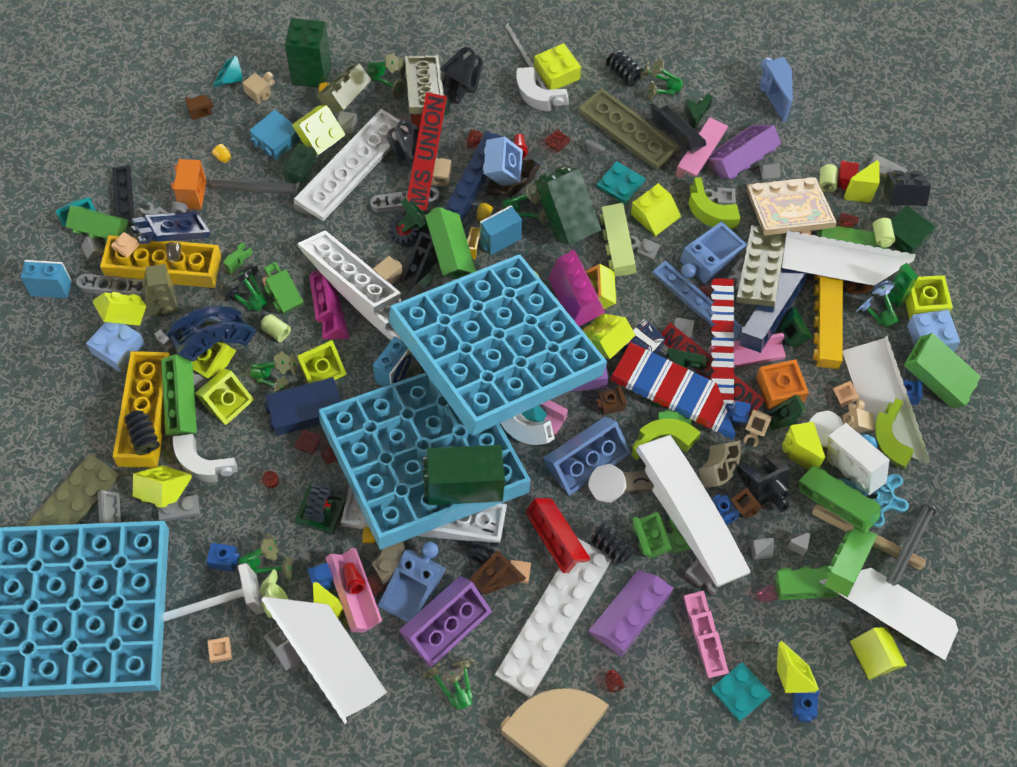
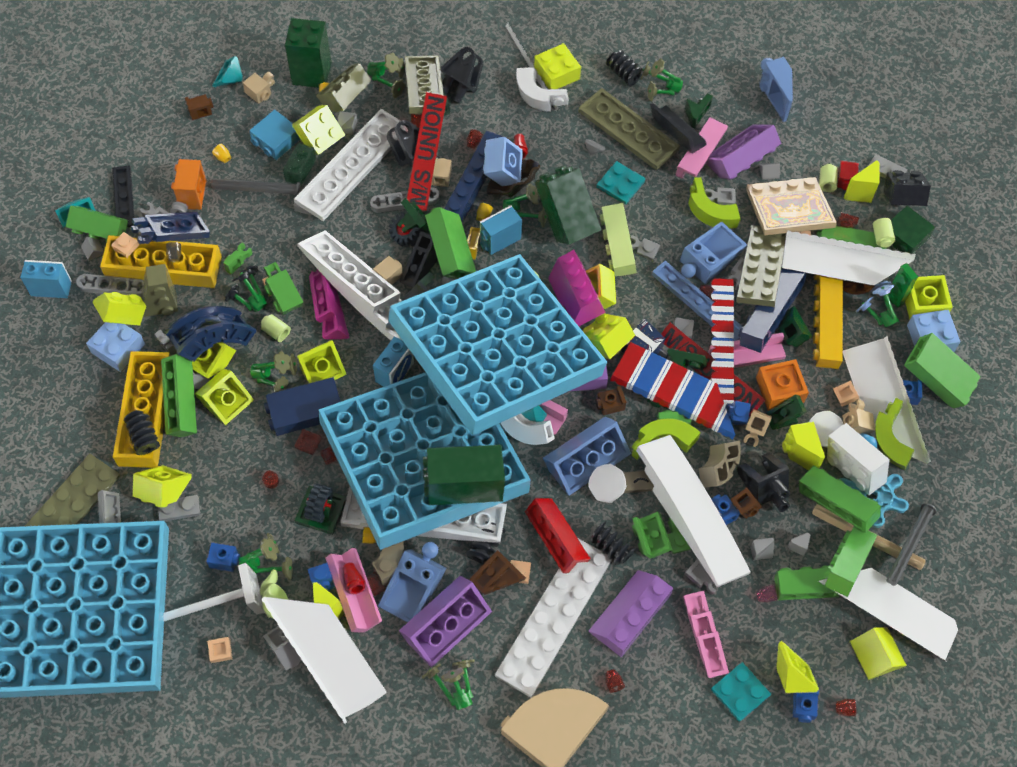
white arch [173,434,238,482] -> none
clear red plate [545,129,570,153] -> none
neon yellow slope [631,183,681,236] -> none
none -> clear red hose [835,699,856,717]

